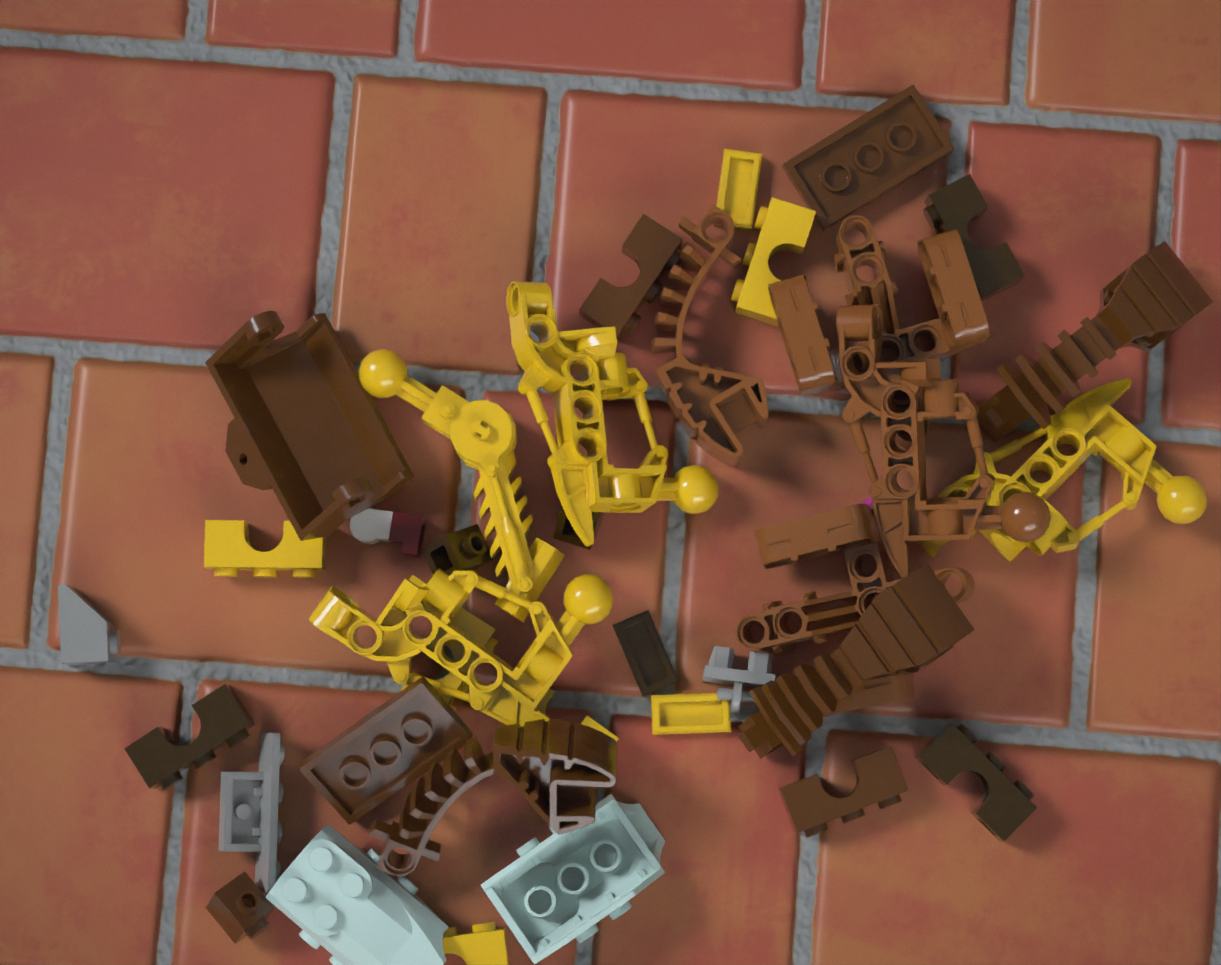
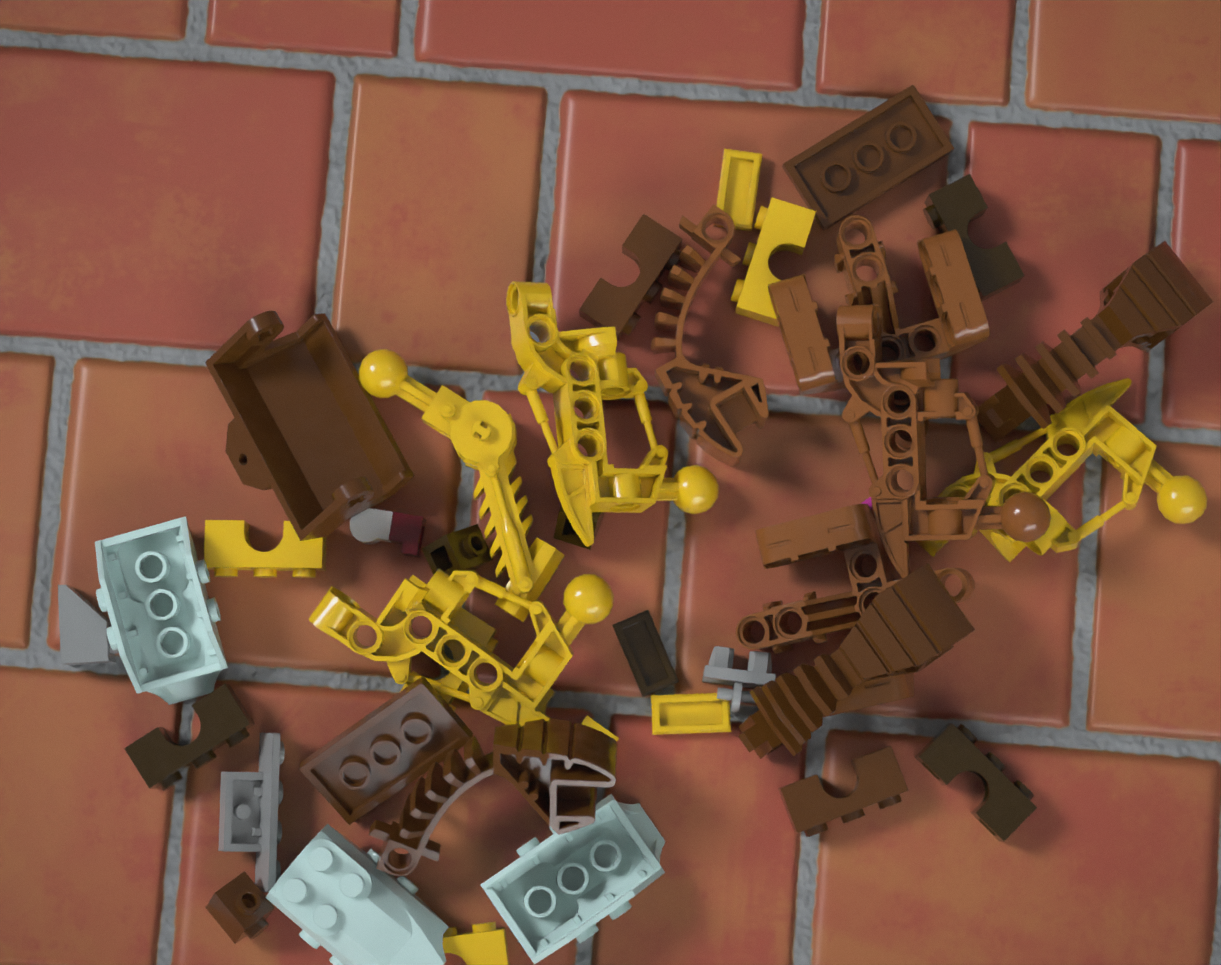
none -> light aqua slope [95,516,228,705]

